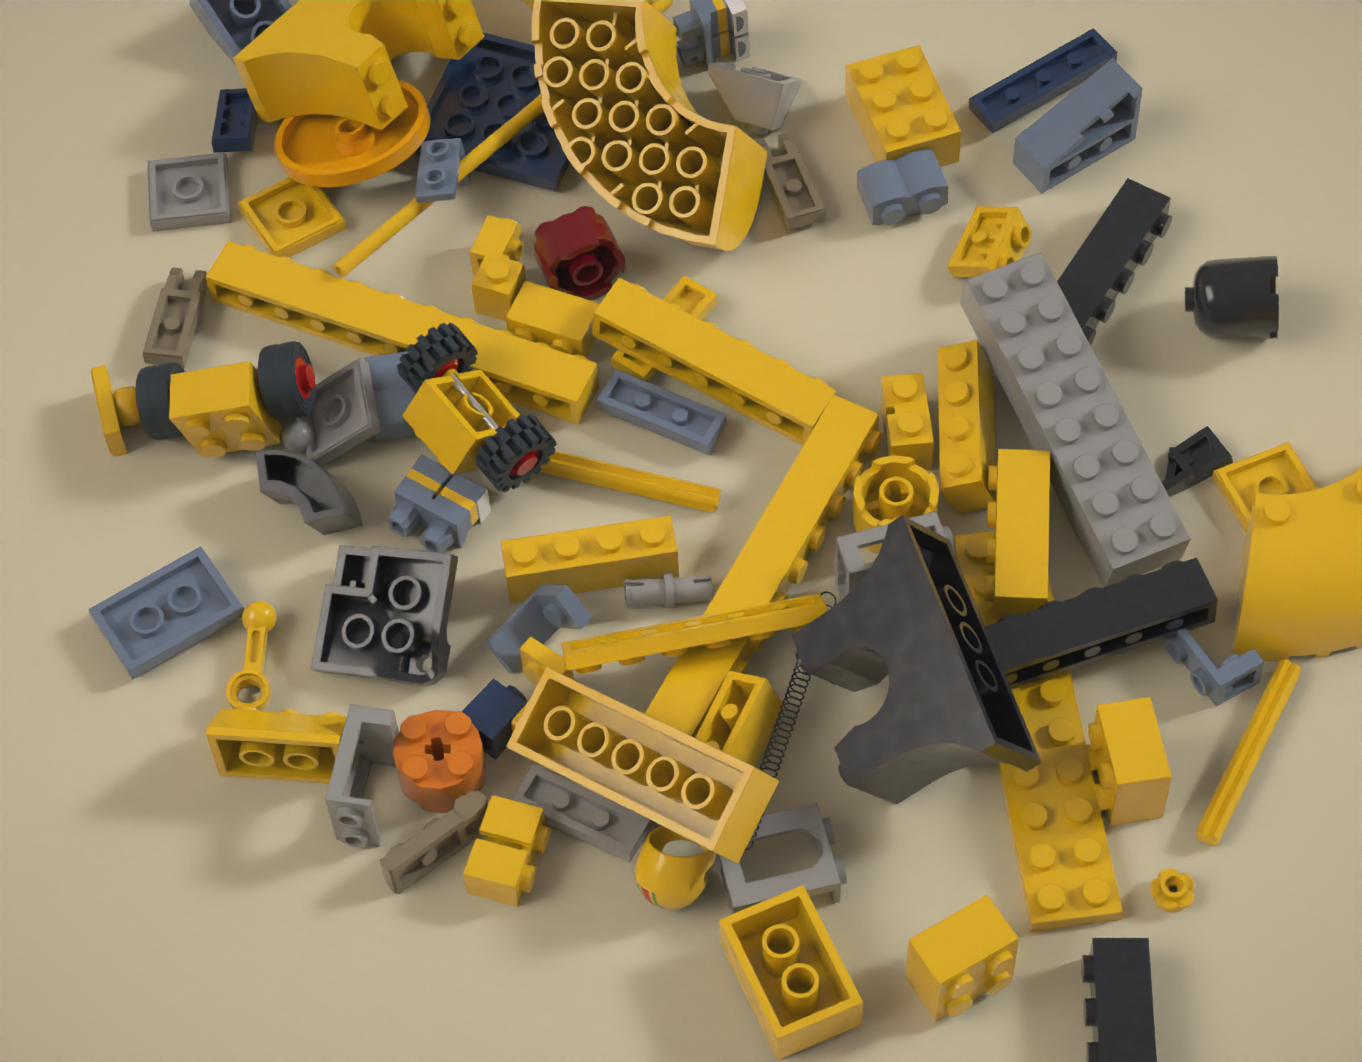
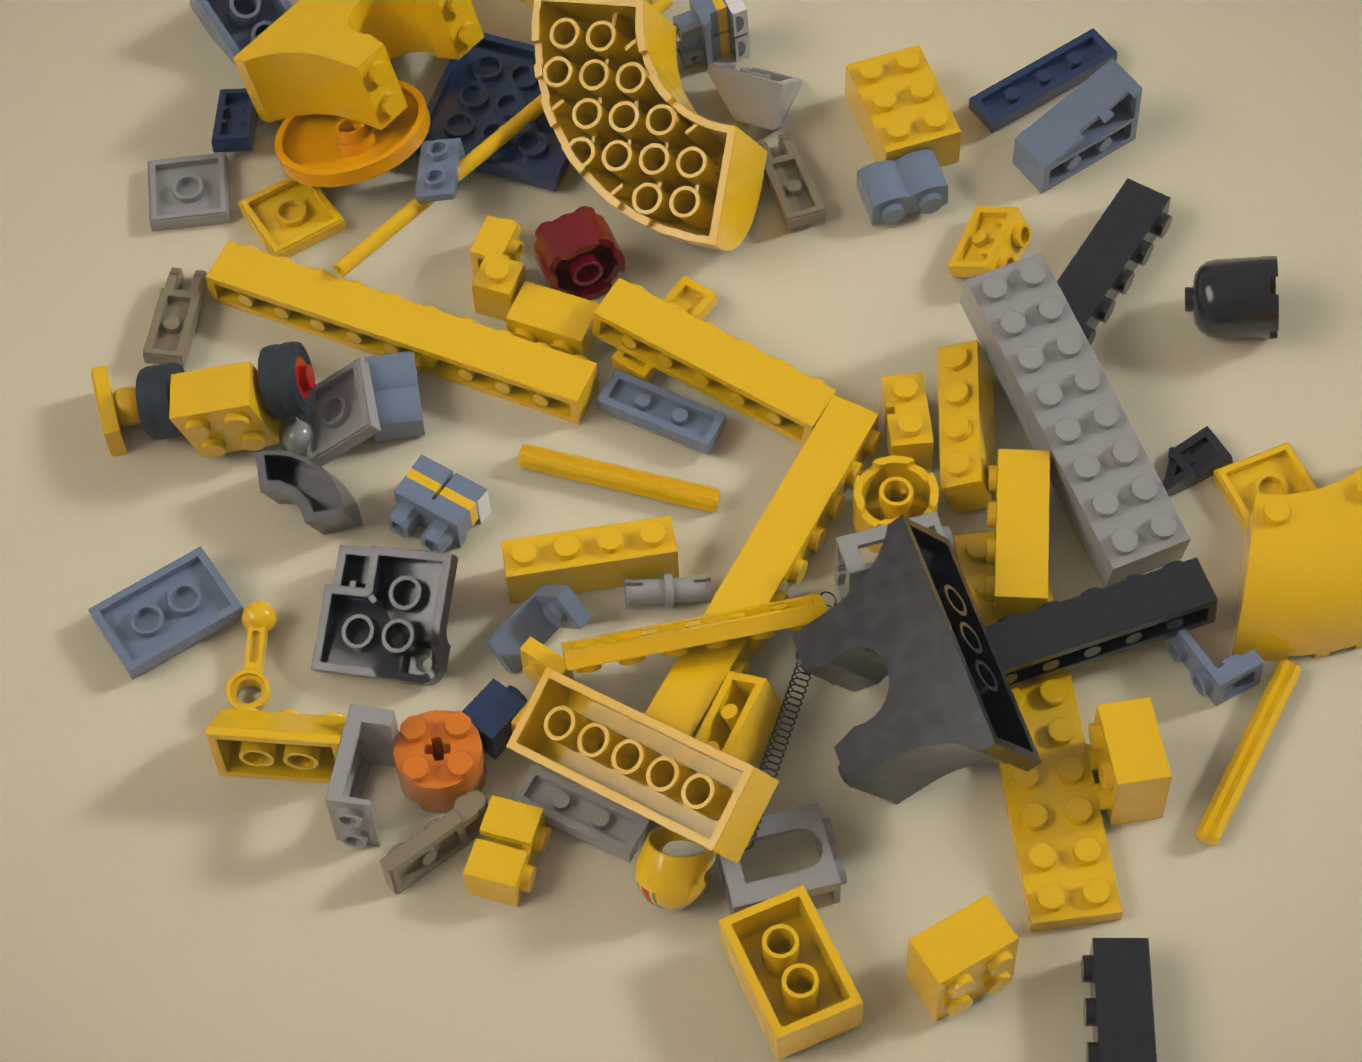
brick [397,322,557,492] -> none
yellow plate [1150,868,1195,913] -> none

